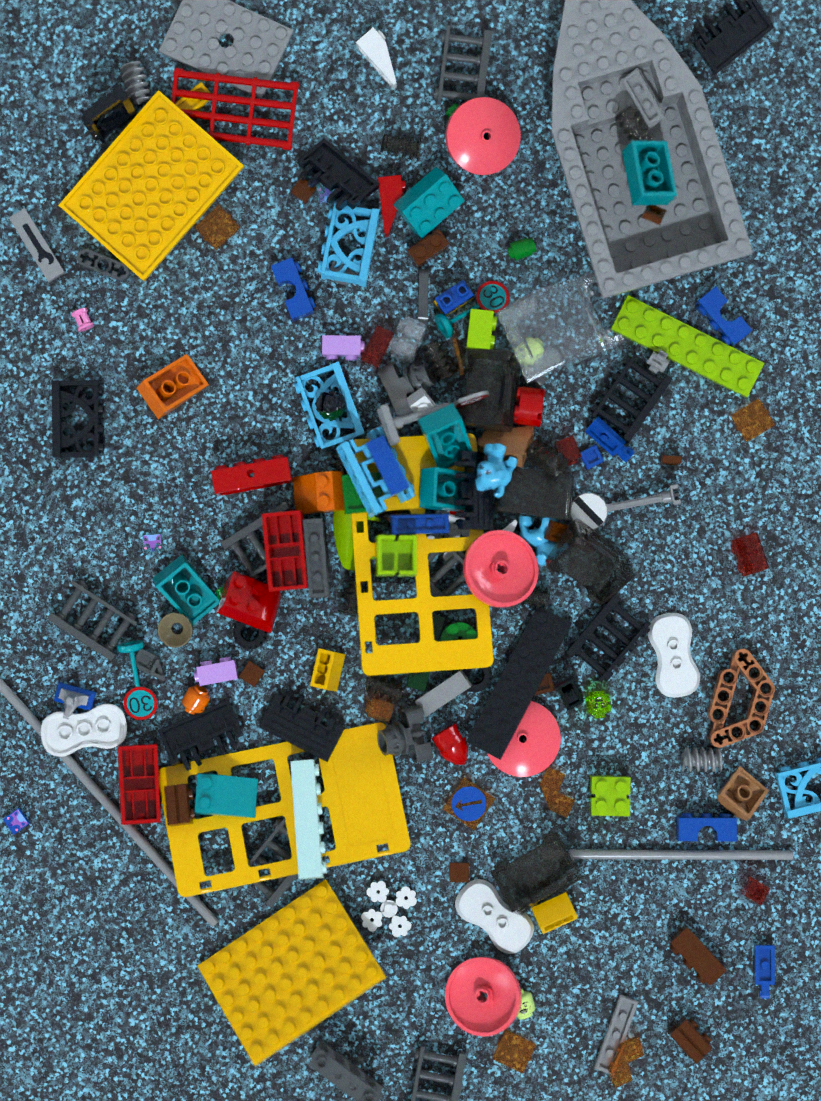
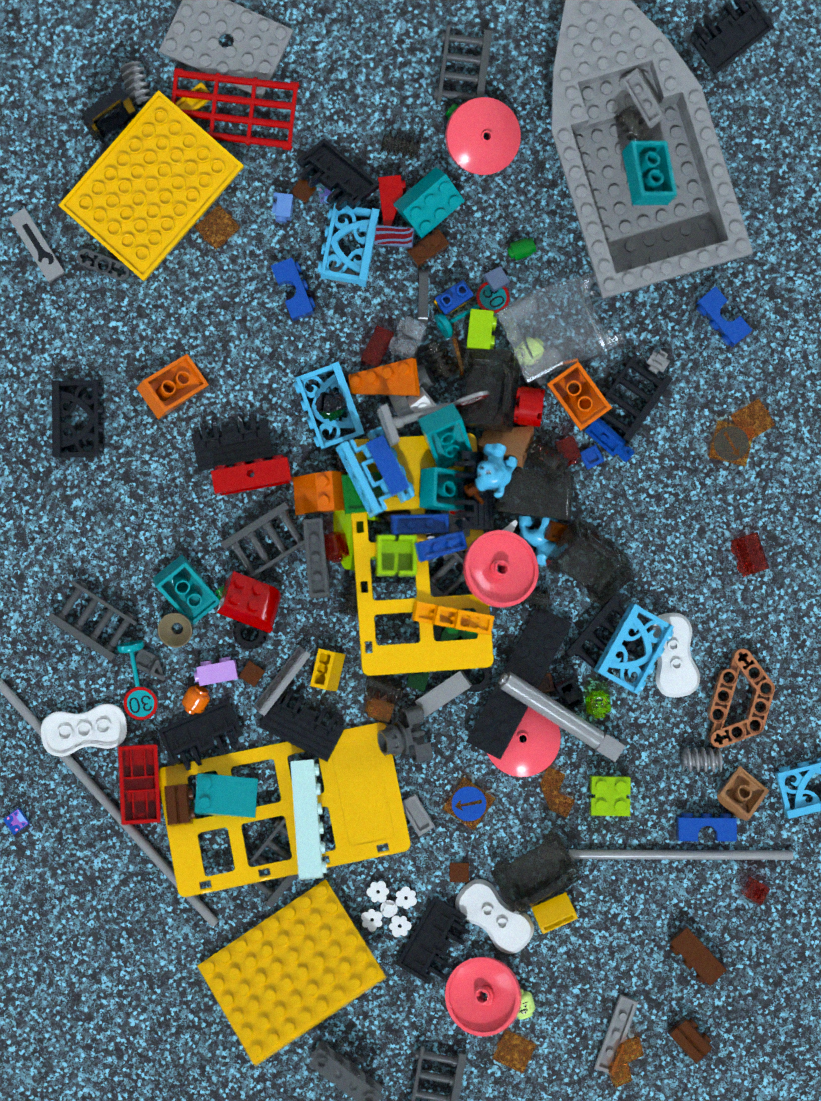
piece [54,682,97,720] -> none
bright pink bush [71,307,94,332] -> none
tile [142,533,163,554] -> none
red brick [262,510,308,592] -> none
lavender brick [322,335,365,361] -> none
white slope [356,28,396,90] -> none
red helmet [431,723,468,765] -> none
piece [570,484,682,530] -> none
lime plate [610,295,764,398] -> none
reddish brown tile [642,205,666,225] -> none
reddish brown tile [660,455,682,465] -> none
blue plate [754,945,775,999] -> none
none -> black hinge [191,412,274,472]
none -> light grey tile [253,645,311,716]
none -> medium blue brick [272,192,294,223]
none -> clear red brick [324,532,350,563]
none -> orange wing [348,358,420,397]
none -> tile [374,225,415,248]
none -> black hinge [396,897,471,984]
none -> light grey tile [402,794,435,836]
none -> light orange slope [411,601,494,635]
none -> blue tile [414,530,468,562]
none -> reddish brown hand [464,483,484,504]
none -> sand blue tile [484,266,510,292]
none -> light grey brick [498,672,625,762]
none -> orange slope [547,362,612,431]
none -> medium azure fence [593,603,674,694]
none -> clear orange tile [708,420,755,467]

